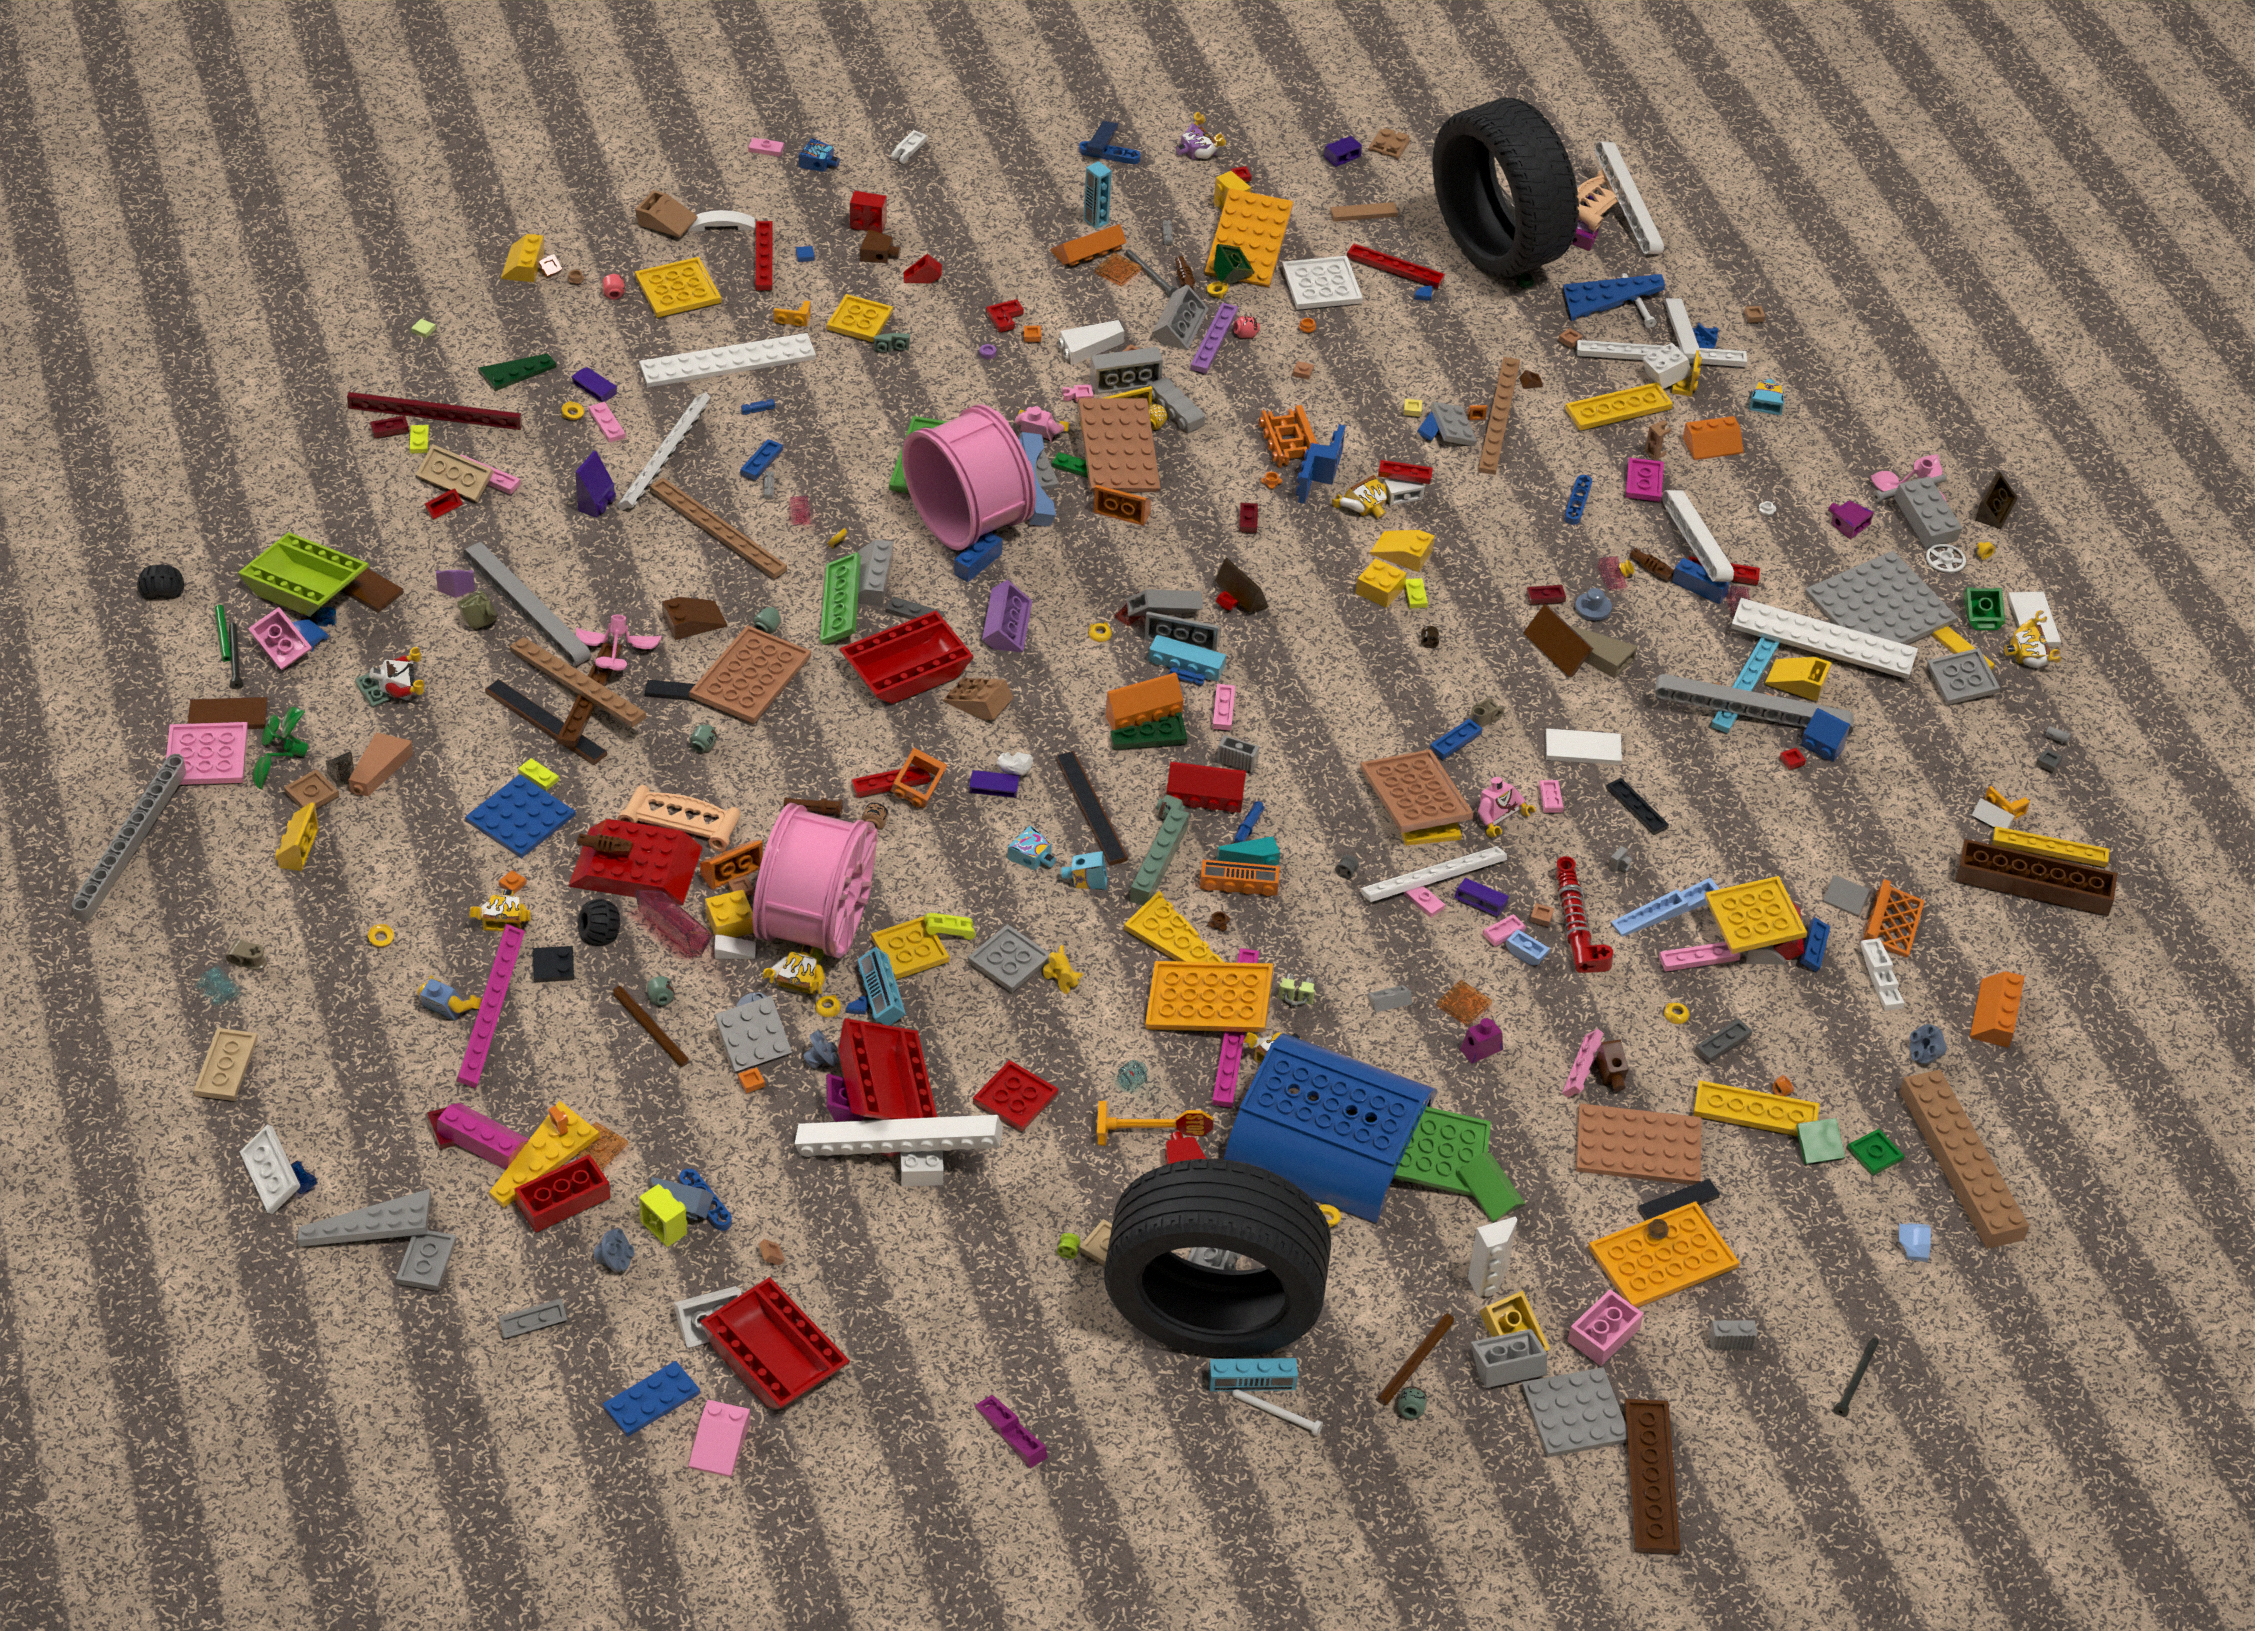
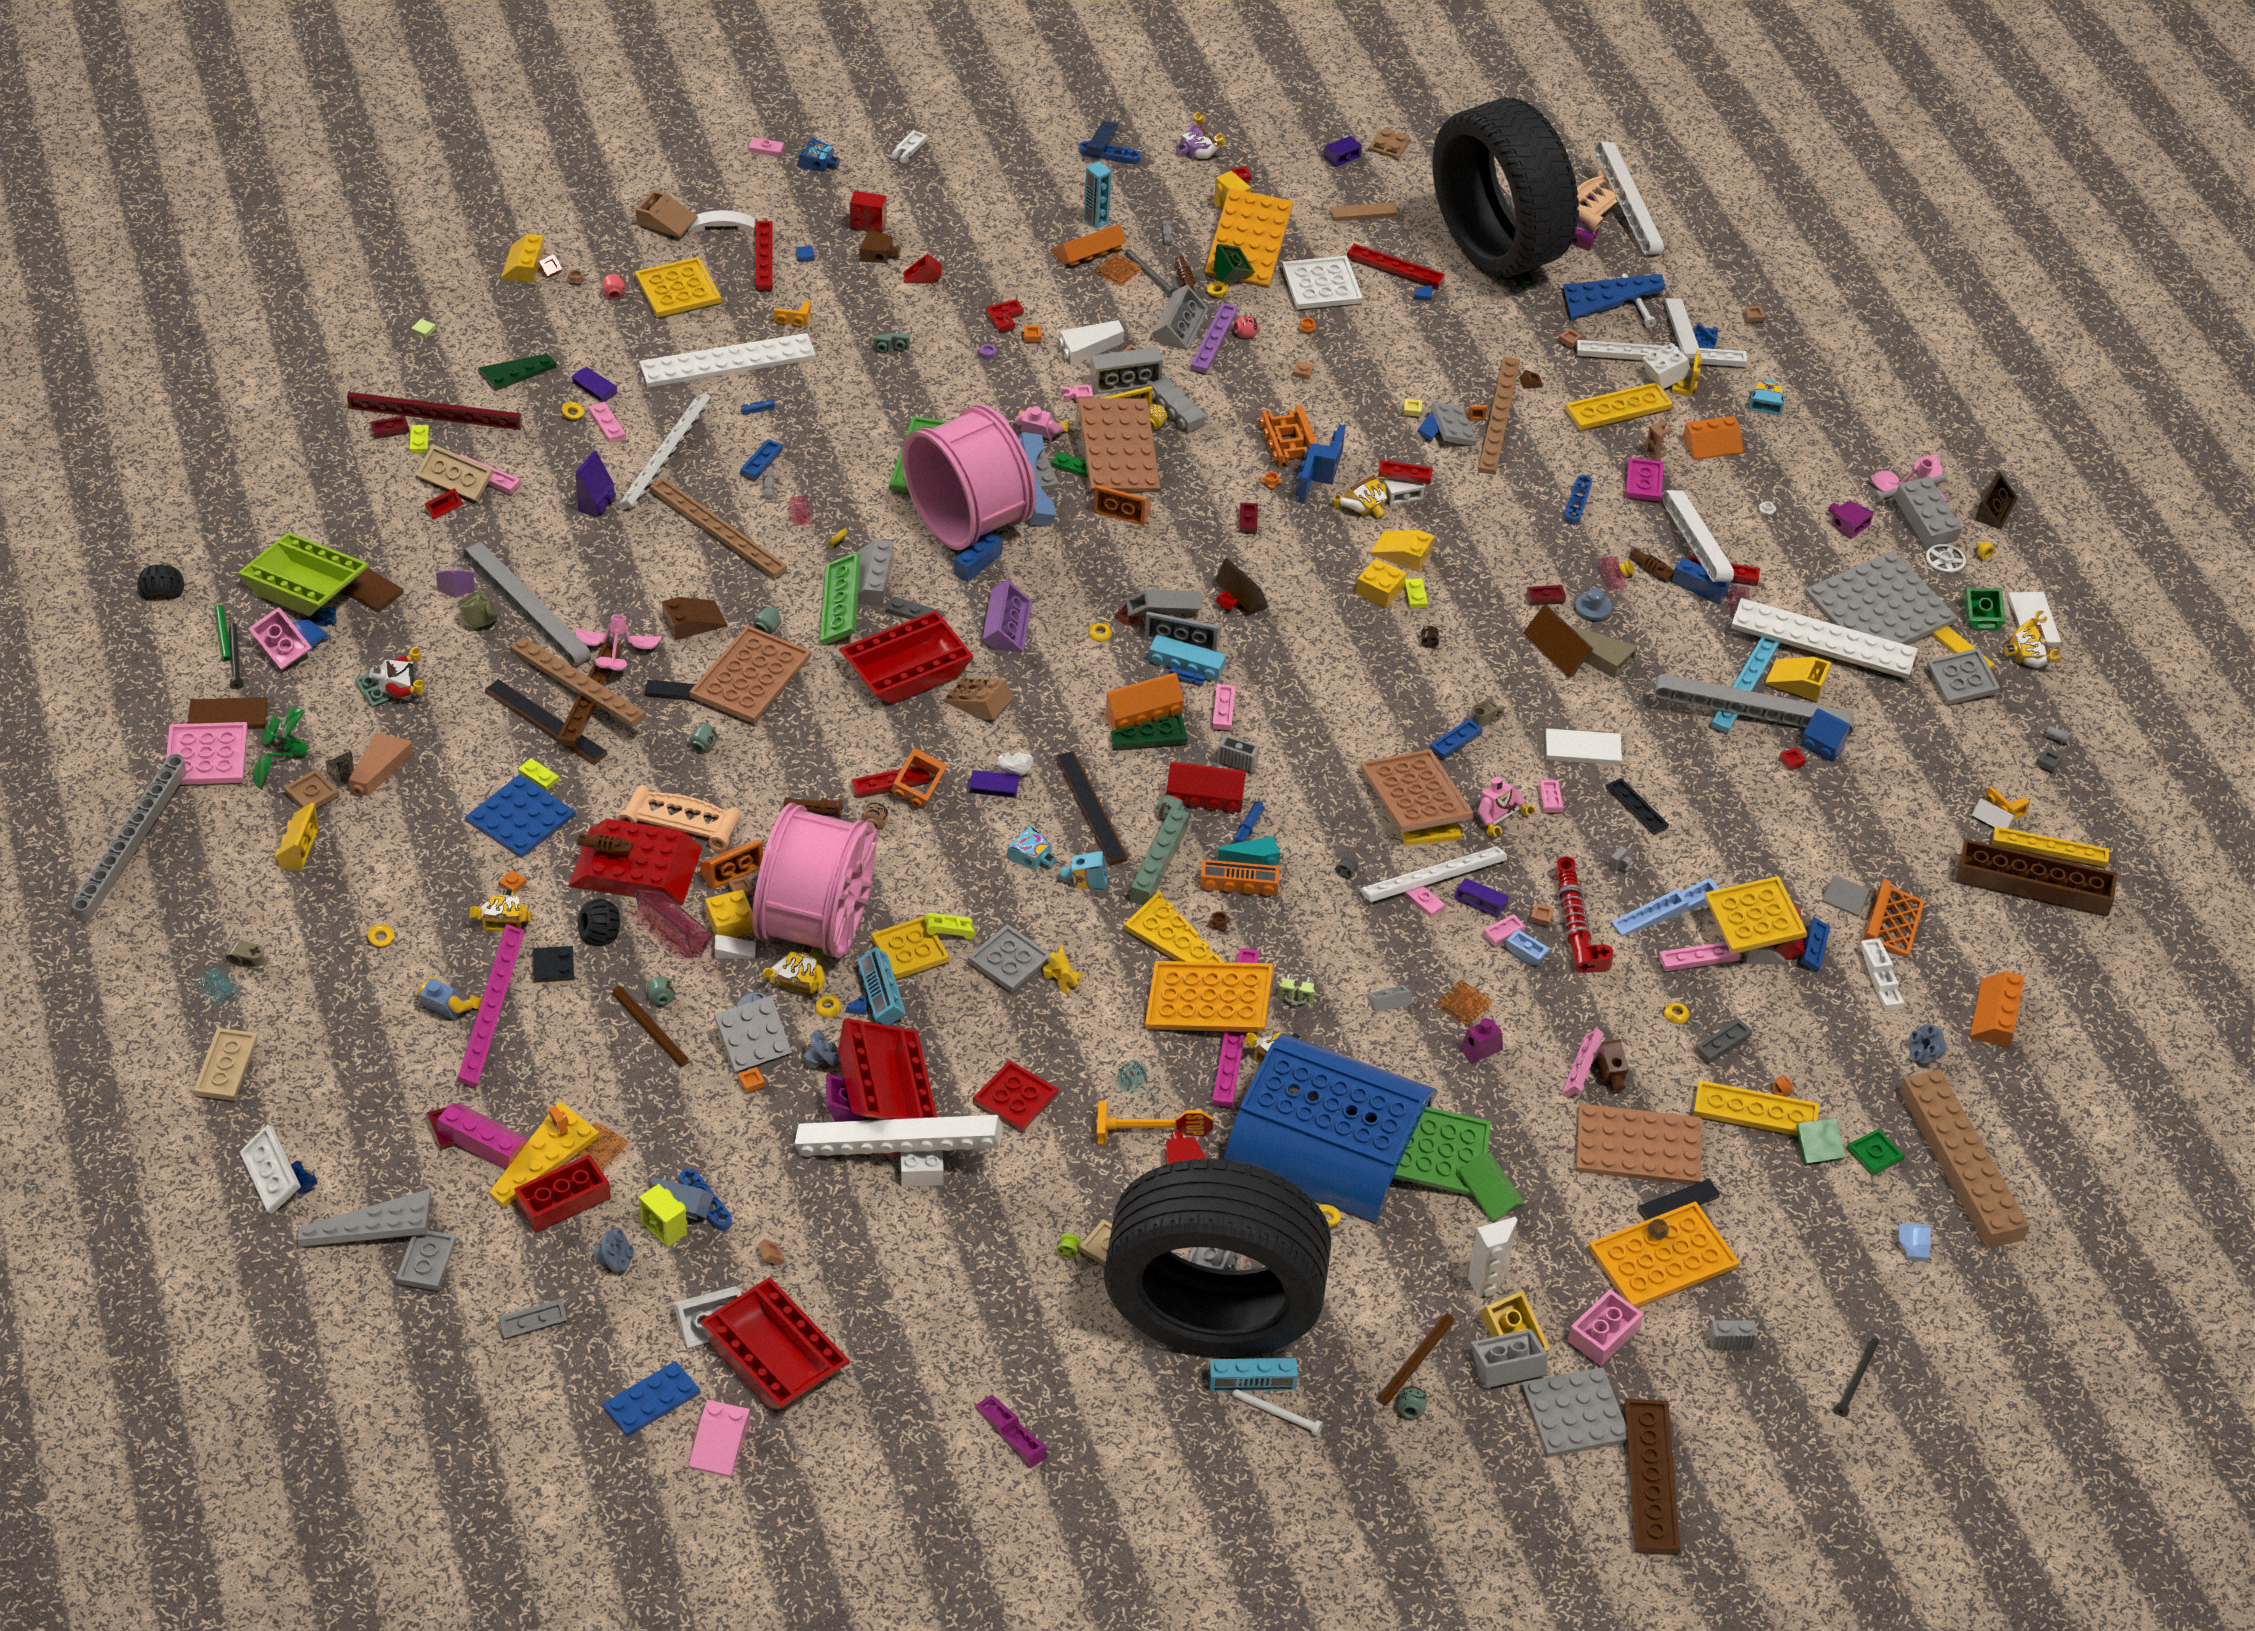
yellow plate [826,294,893,342] -> none

